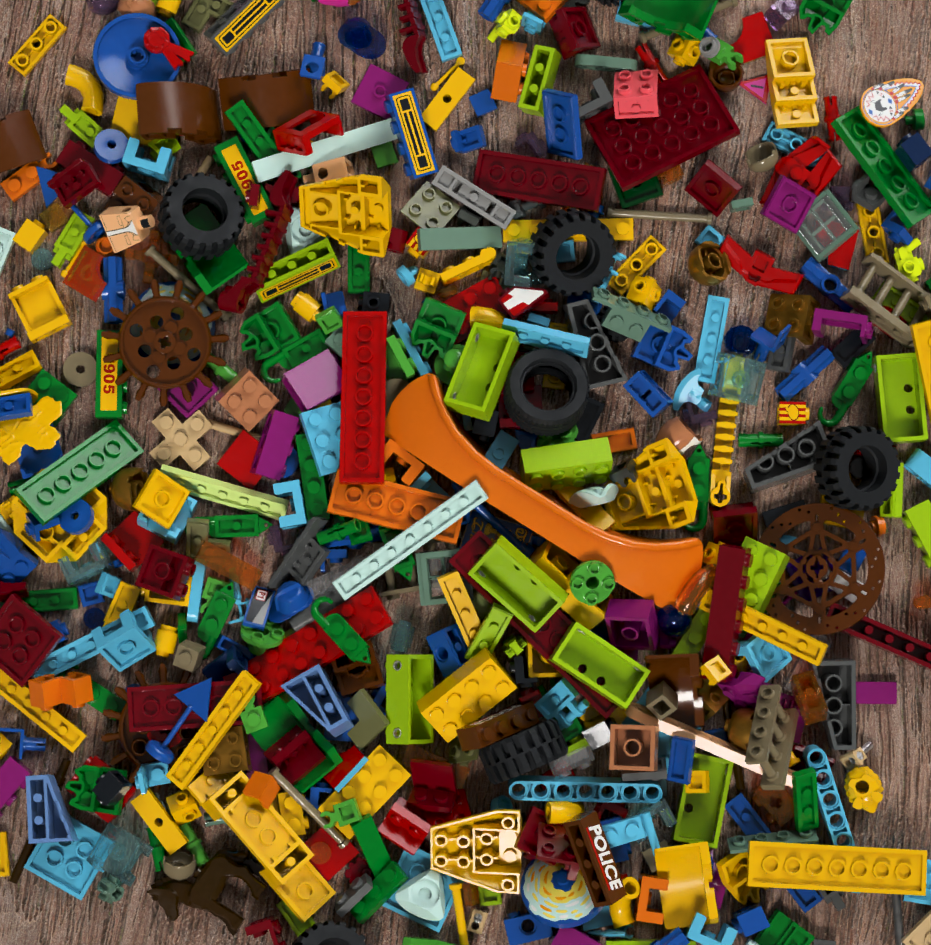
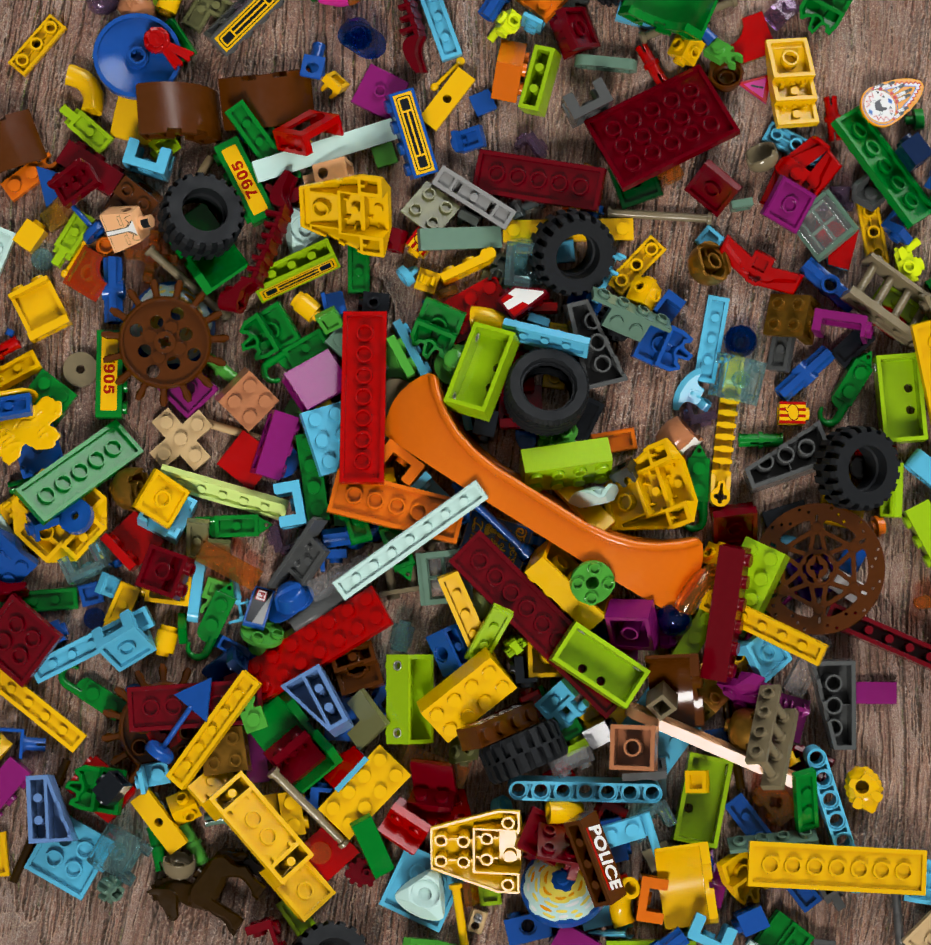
orange brick [28,672,94,711] -> none
piece [93,129,128,164] -> none
dark tan brick [172,639,206,672] -> none
orange panel [242,771,281,809] -> none
dark red plate [245,184,261,210] -> none
green plate [311,596,371,664] -> none
green pin [316,518,362,546] -> none
bright green plate [320,798,363,828] -> none
dark grey plate [334,873,373,917] -> none
green plate [350,861,409,924] -> none
lime piece [468,534,569,633] -> none
medium azure plate [485,430,519,469] -> none
blue tile [542,88,583,160] -> none
coral bracket [613,69,659,119] -> none
blue brick [623,370,674,418] -> none
blue tile [667,735,696,785] -> none
light grey plate [699,37,720,58] -> none
yellow tile [700,655,732,686] -> none
blue bracket [750,324,792,362] -> none
clear orange brick [790,670,828,726] -> none
tan piece [839,741,873,771] -> none

